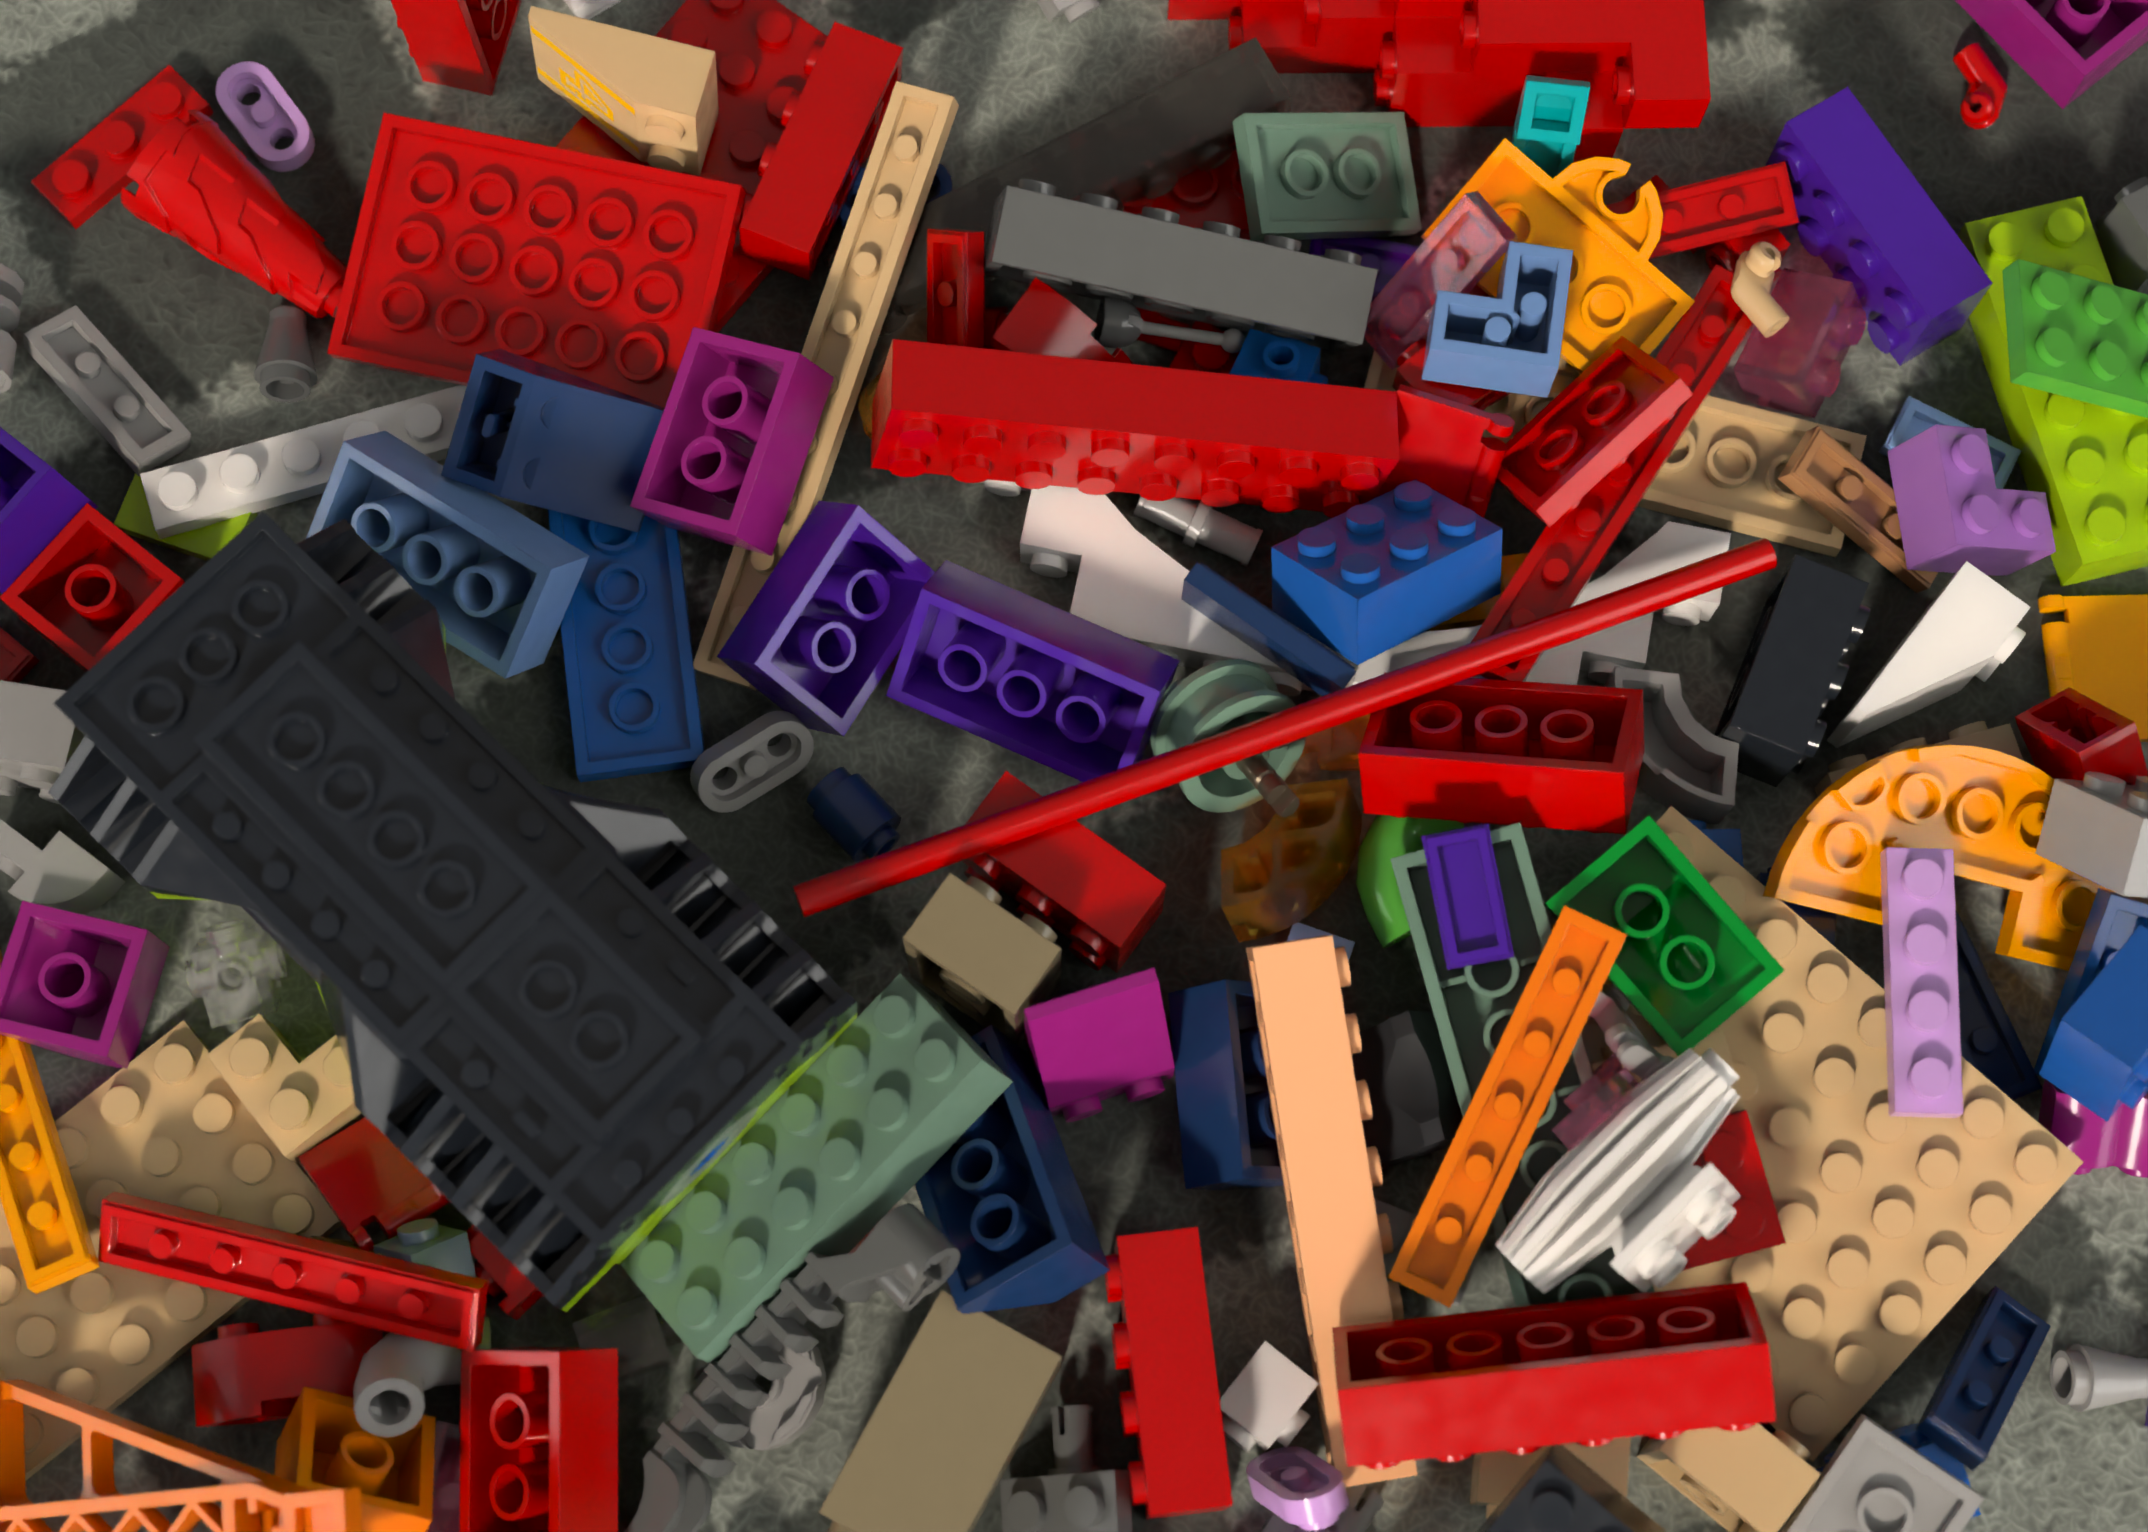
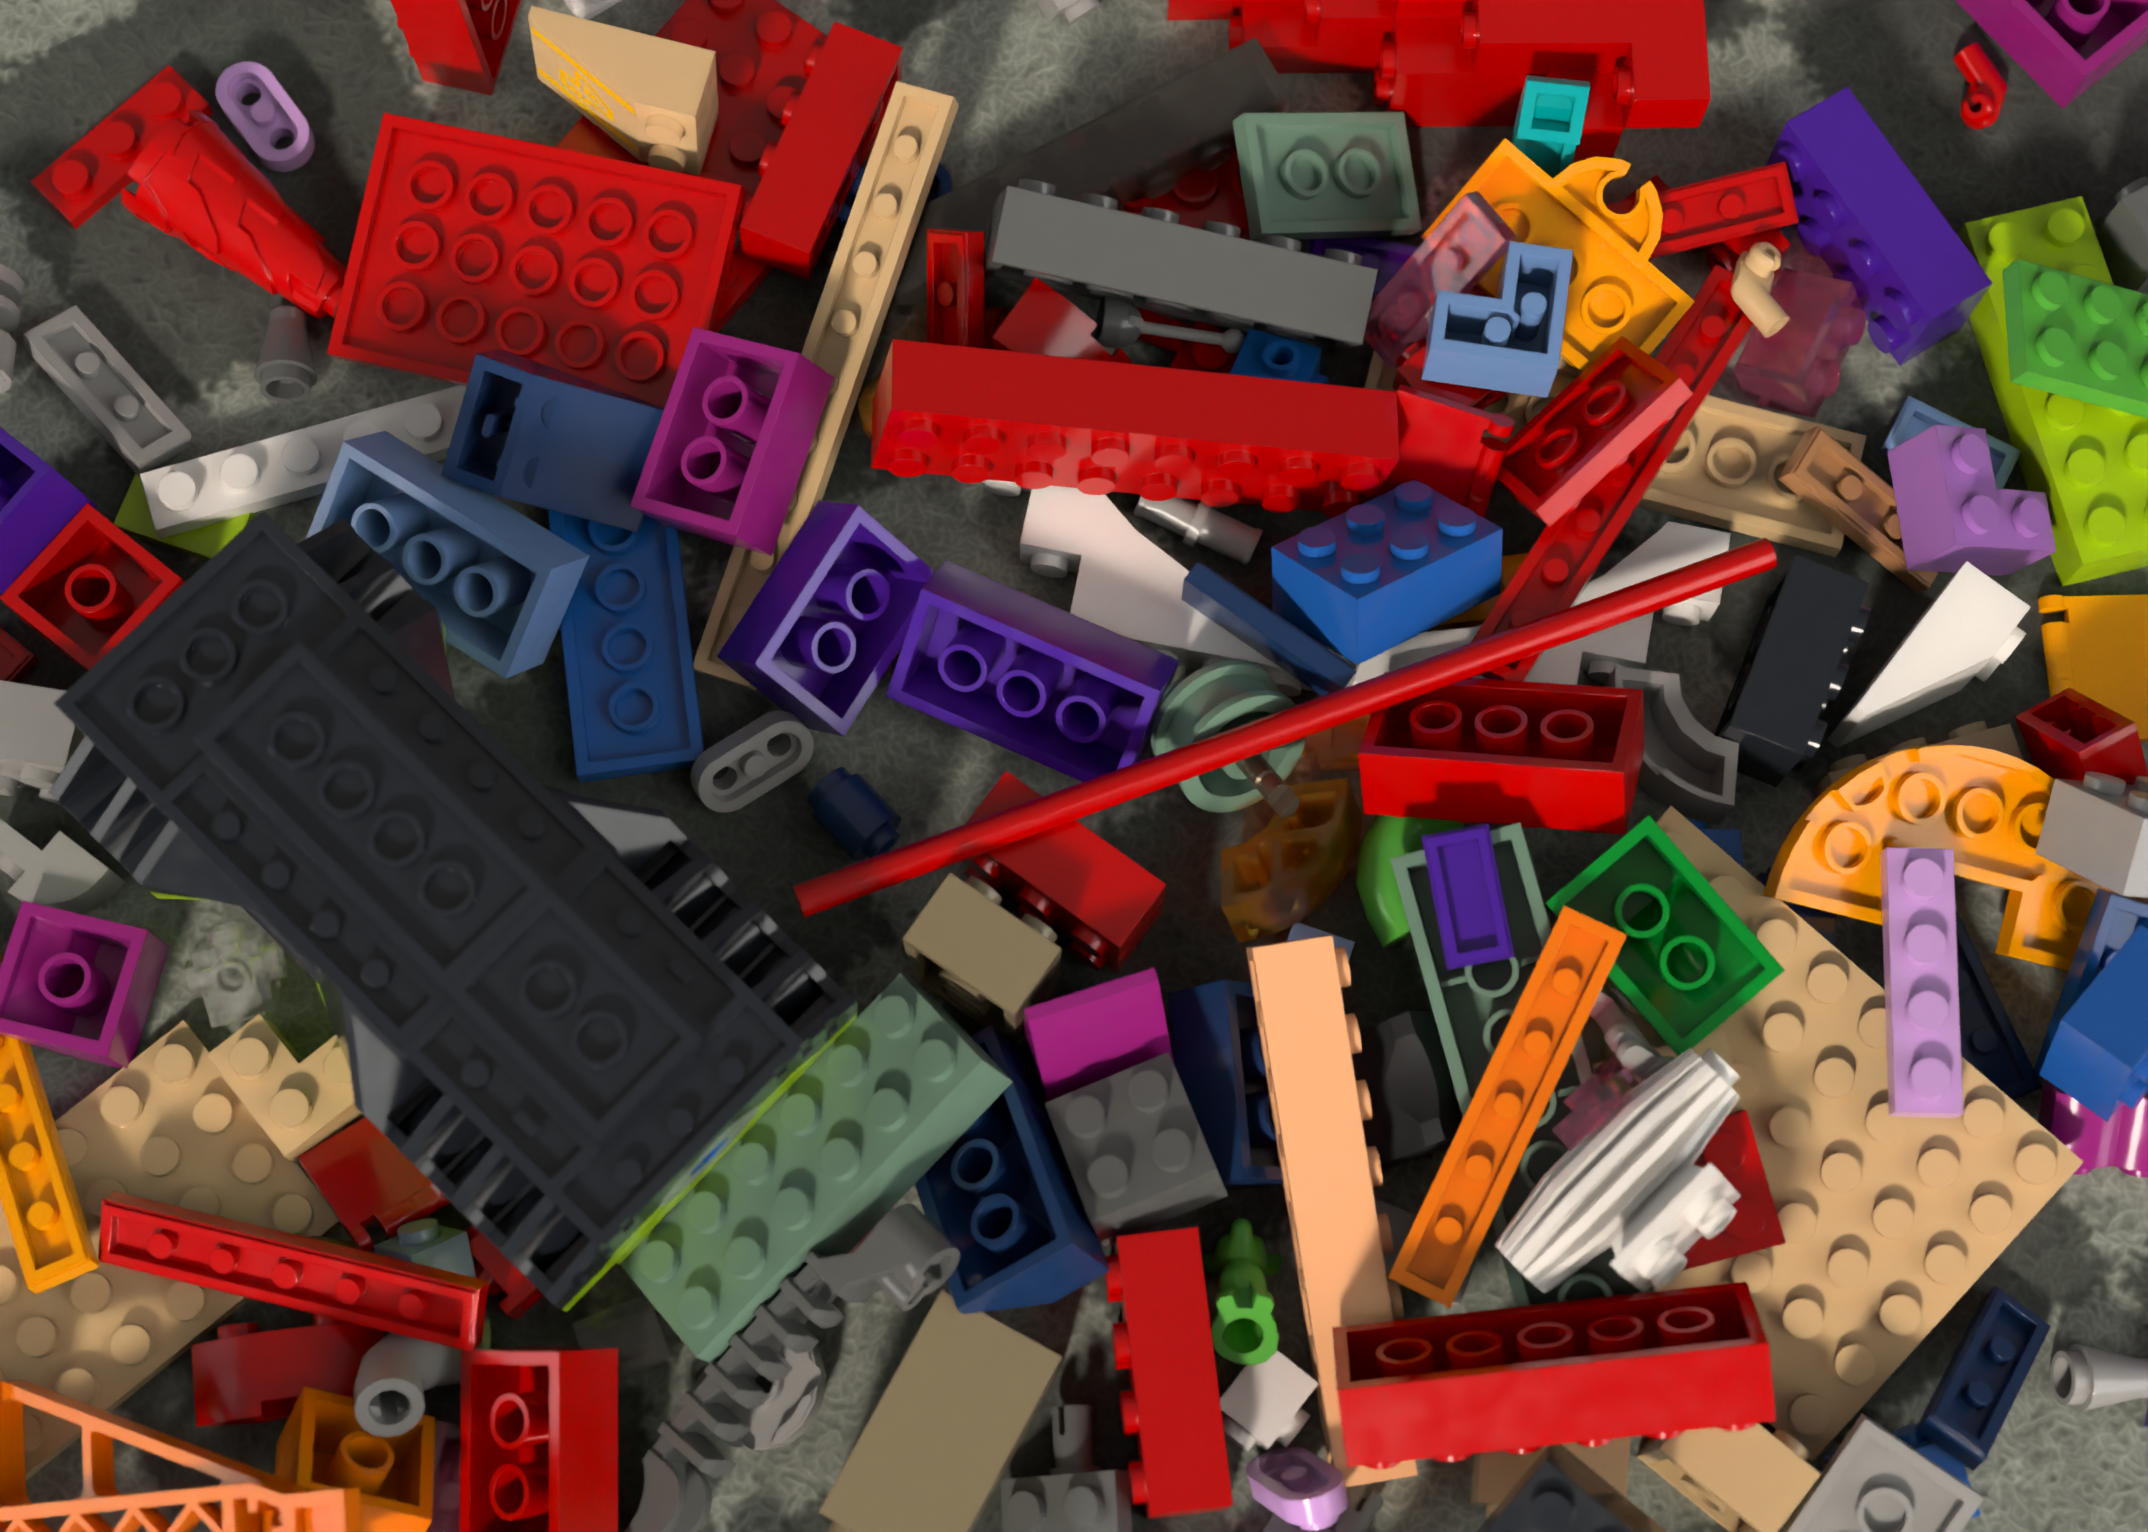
none -> dark grey brick [1044,1052,1228,1247]
none -> bright green animal [1201,1218,1282,1365]

